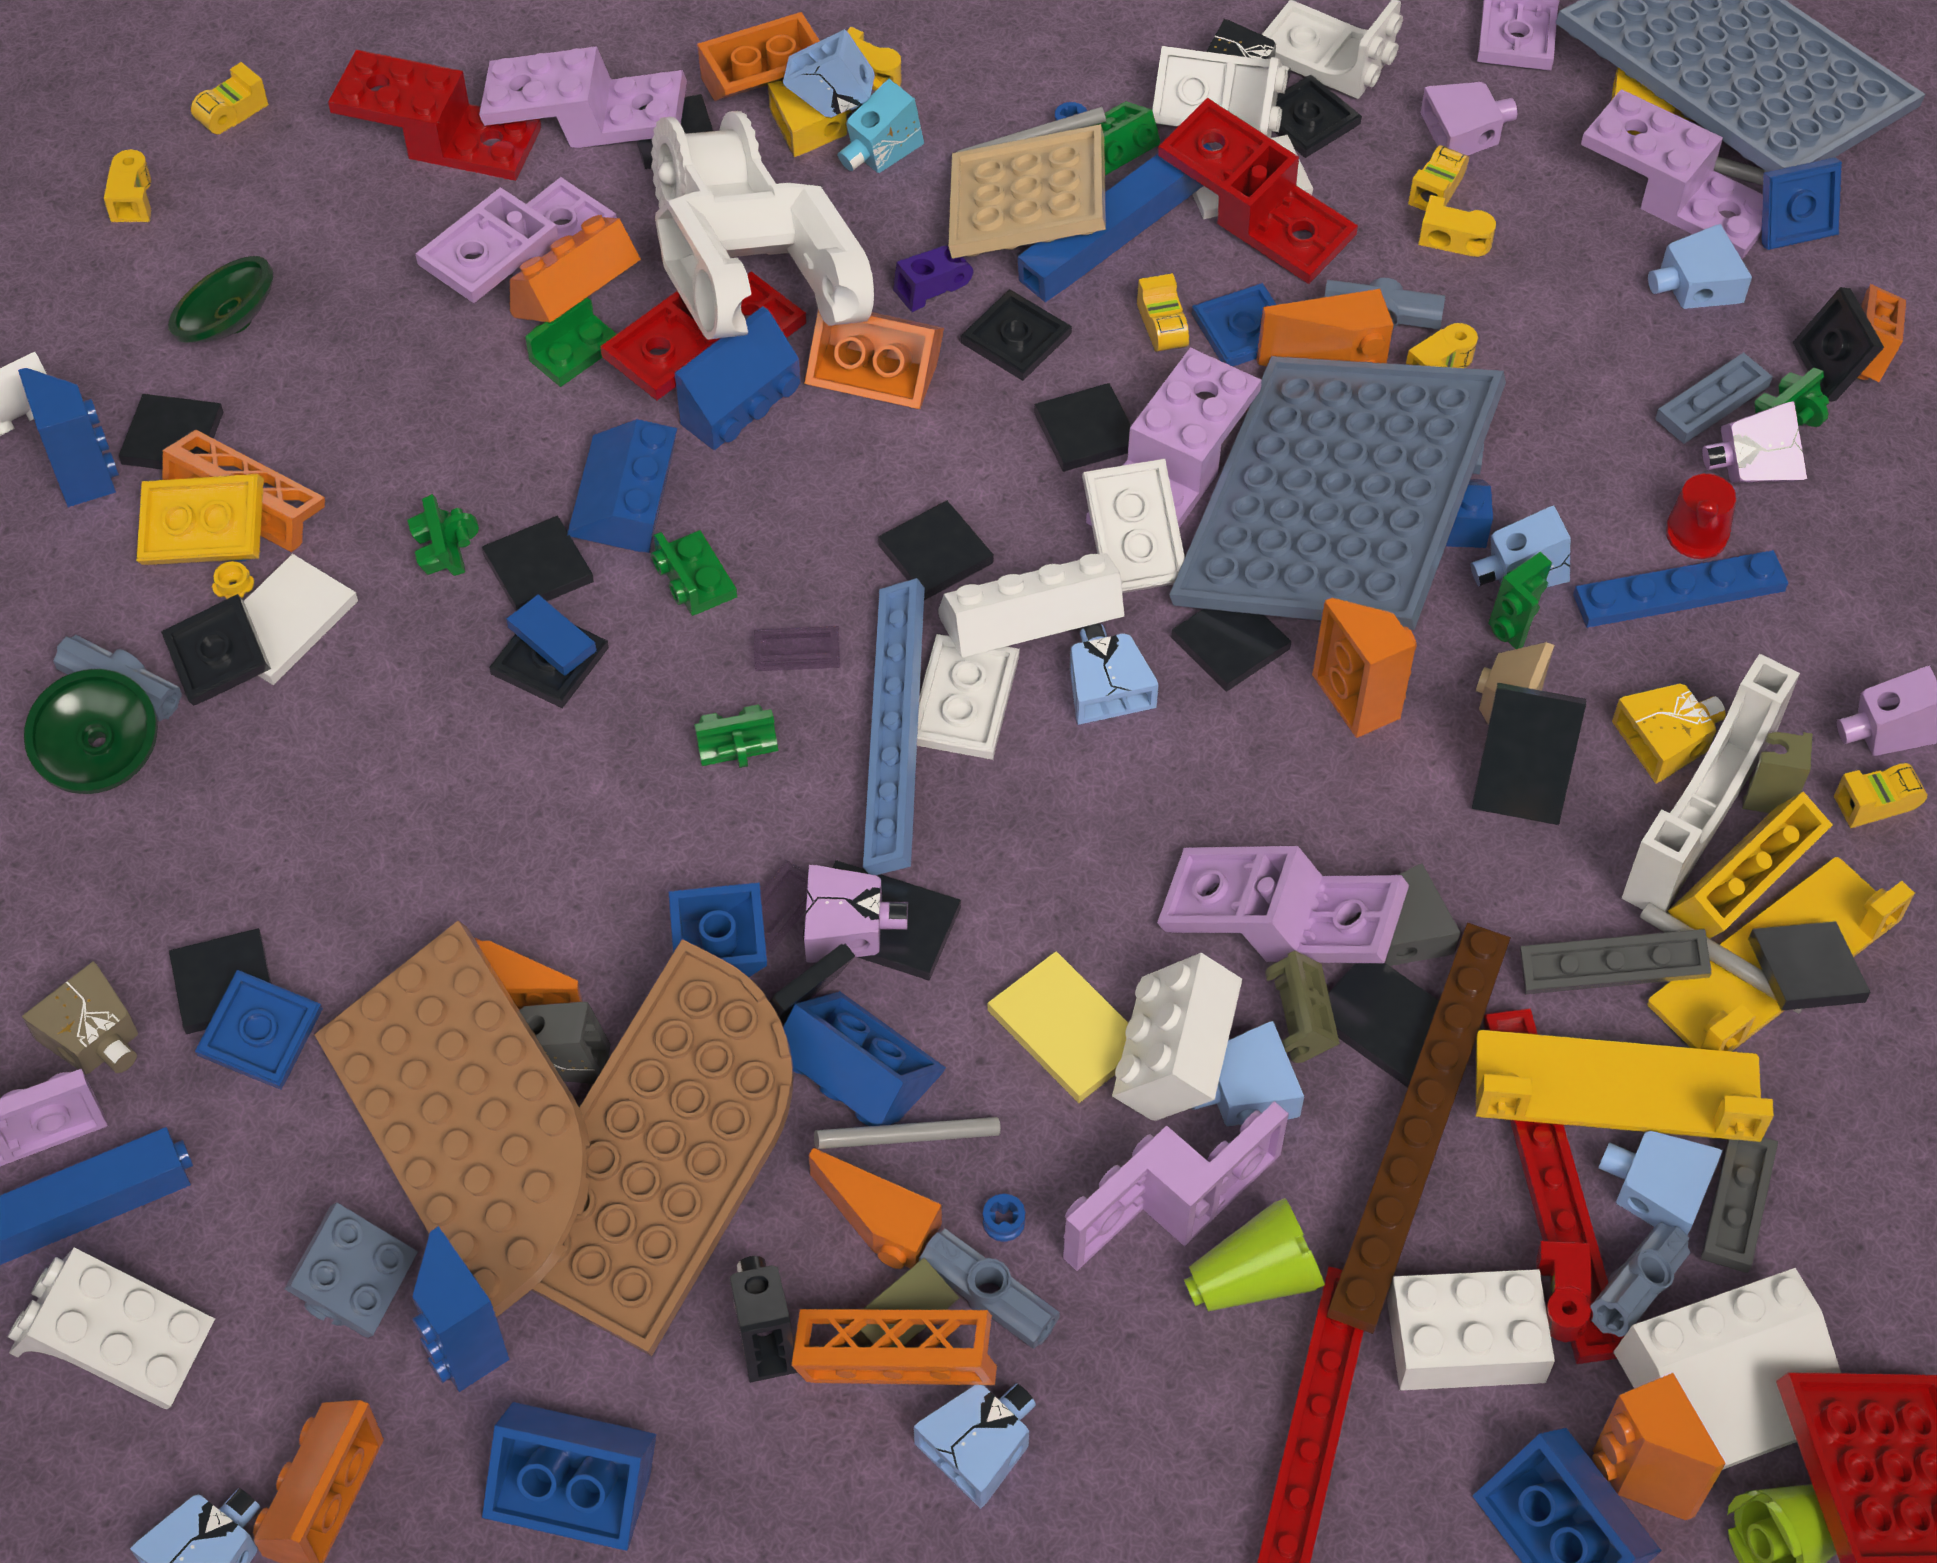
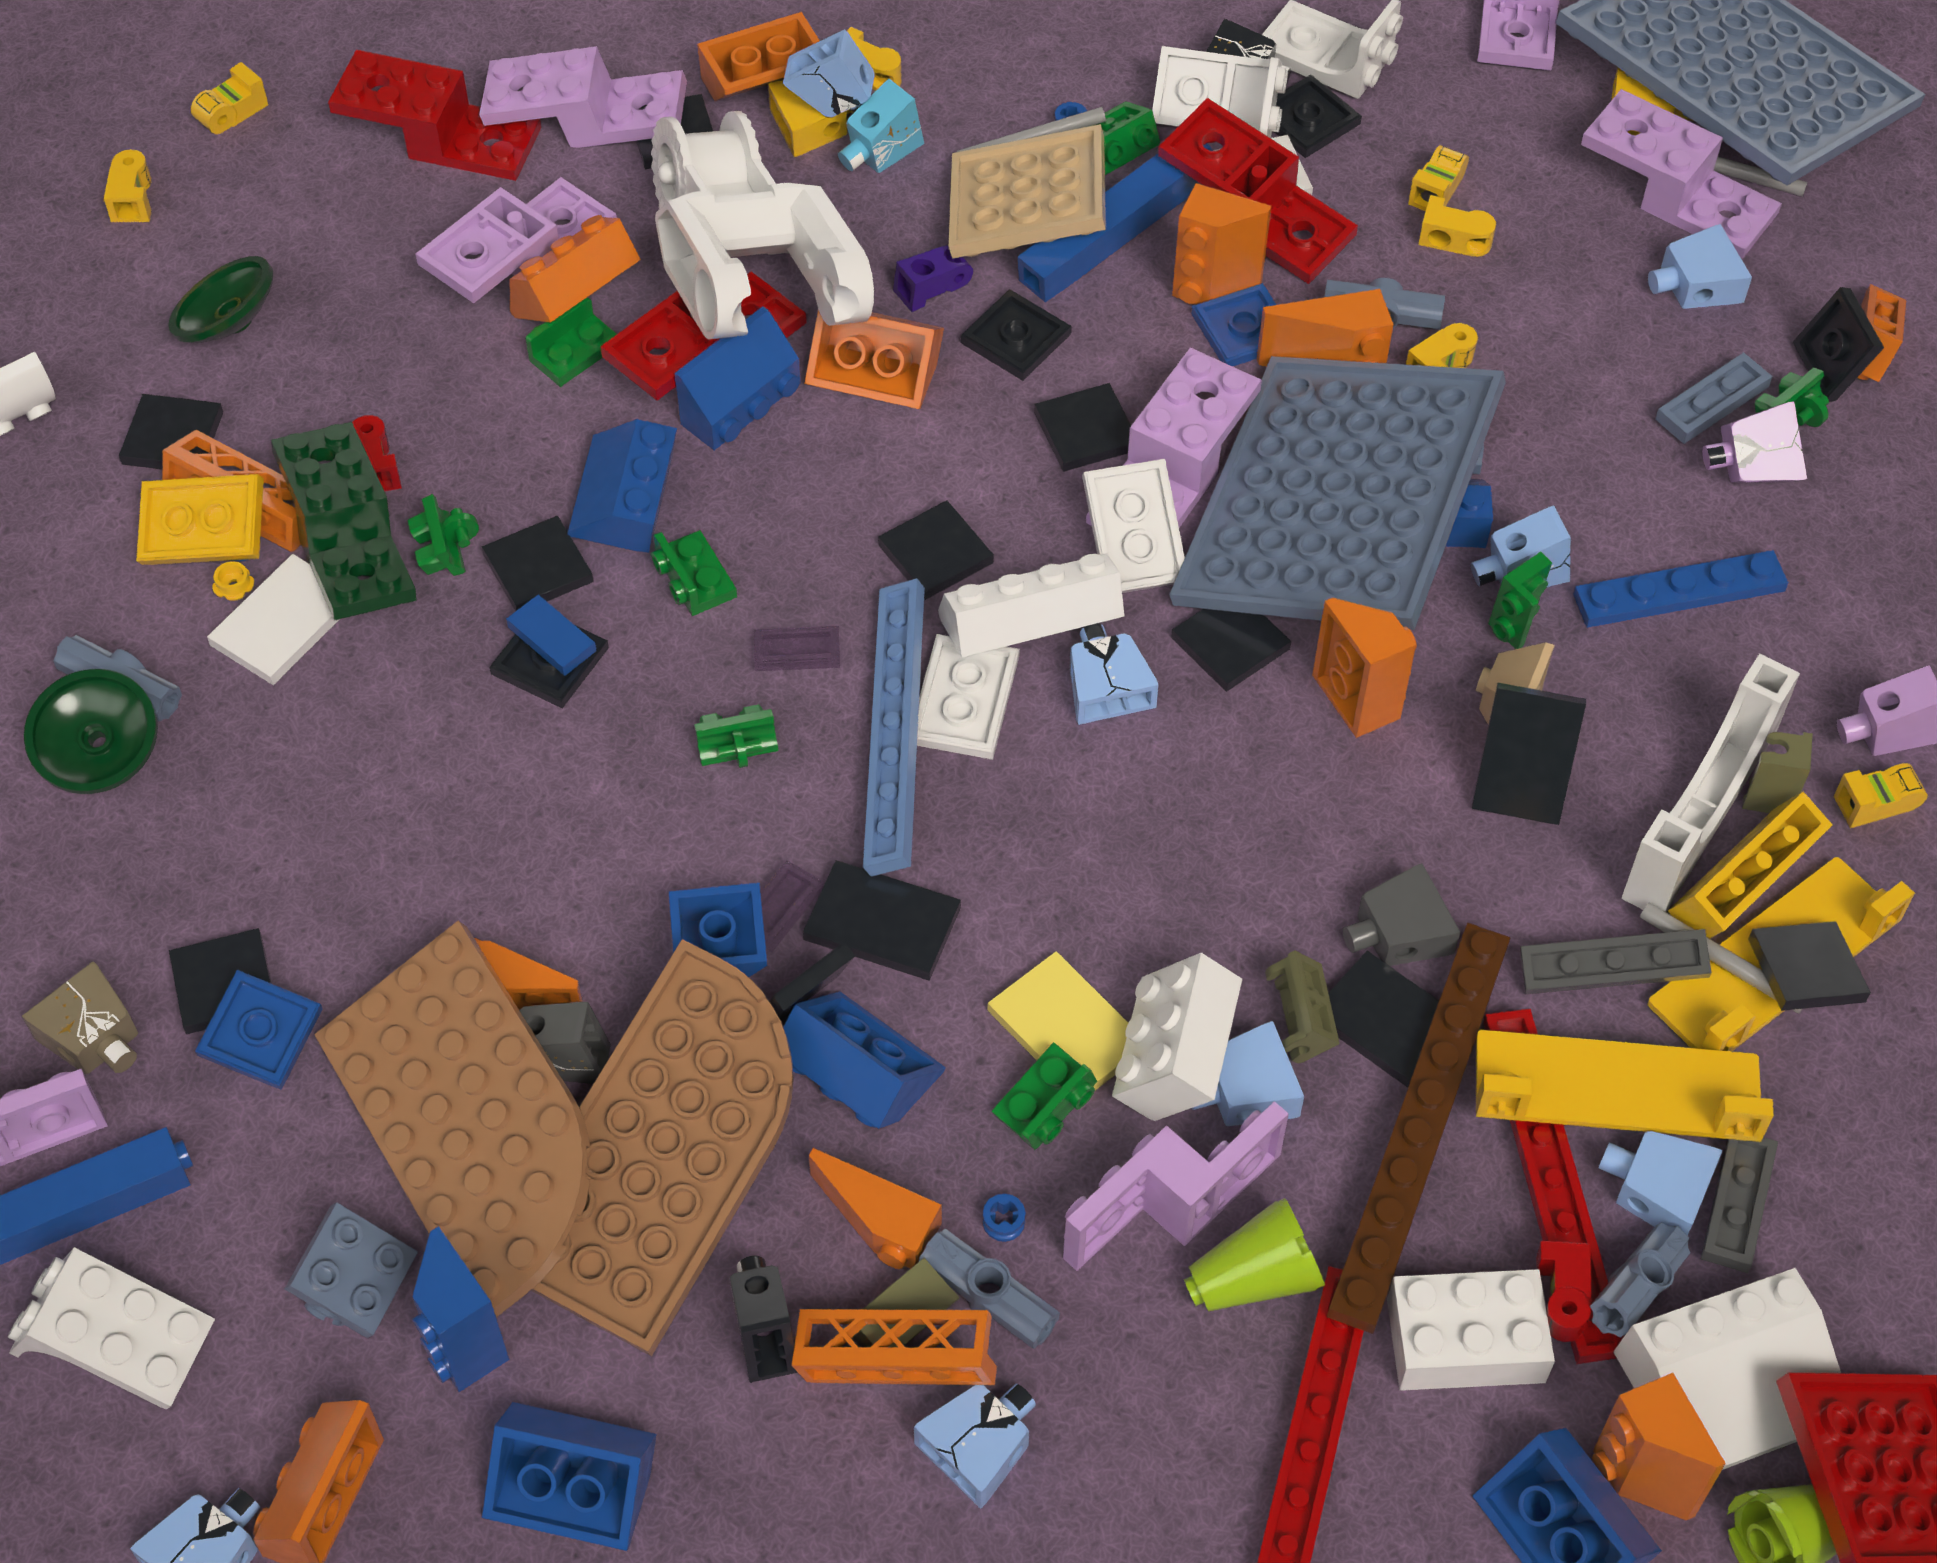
blue slope [18,368,119,507] -> none
black tile [161,594,271,706] -> none
lavender torso [804,865,908,963] -> none
light grey bar [814,1117,1001,1149] -> none
yellow leg [1137,273,1189,352] -> none
lavender bracket [1157,846,1409,963] -> none
lavender torso [1420,82,1517,155] -> none
yellow torso [1612,684,1726,783] -> none
red hat [1666,473,1736,559] -> none
blue tile [1761,157,1842,250] -> none
none -> dark green bracket [271,422,417,621]
none -> red leg [352,415,402,492]
none -> green bracket [992,1042,1097,1150]
none -> orange slope [1172,183,1271,304]

